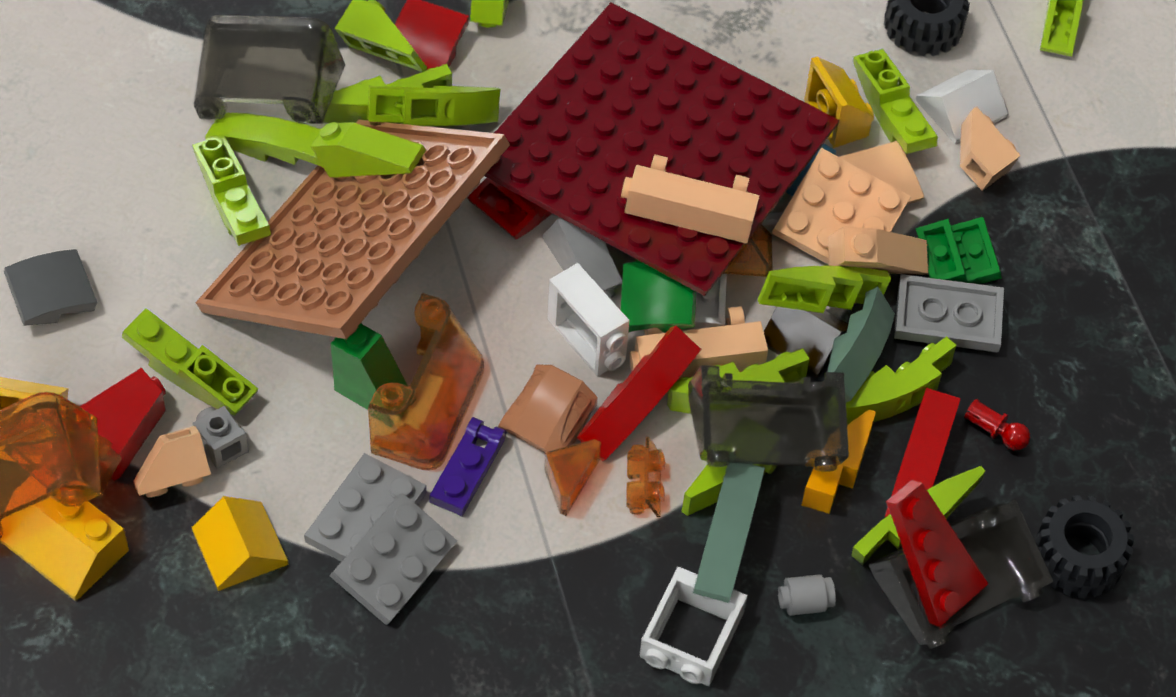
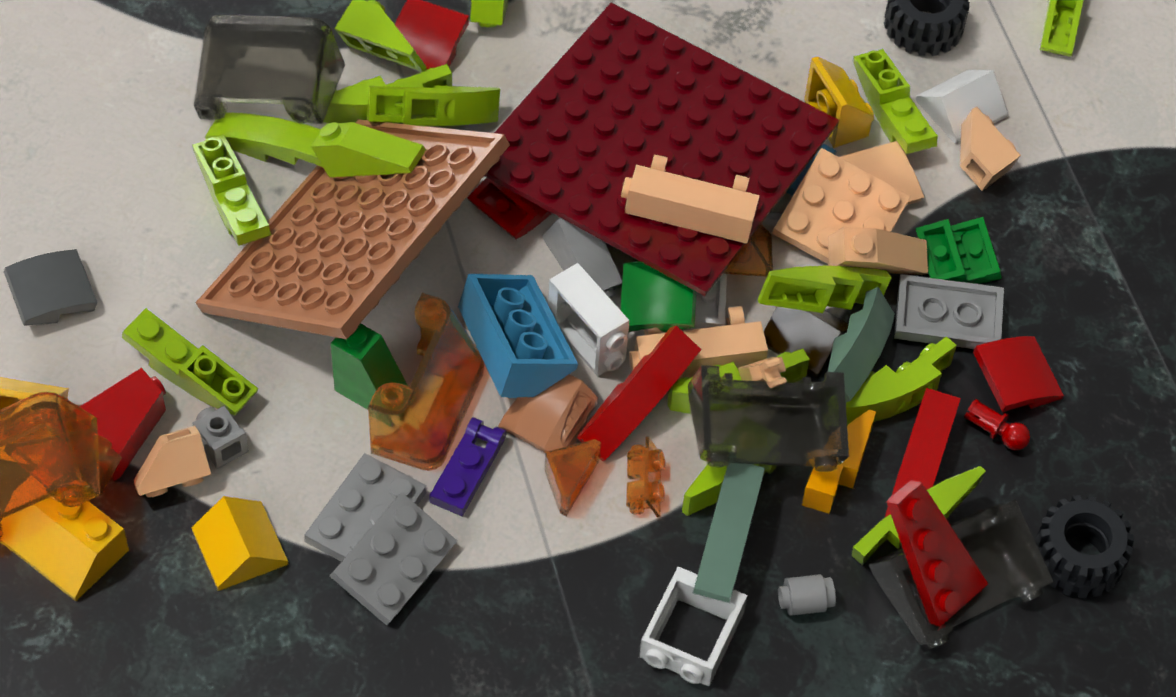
none -> dark azure slope [458,274,578,398]
none -> light nougat plate [738,357,787,388]
none -> red slope [973,336,1064,412]

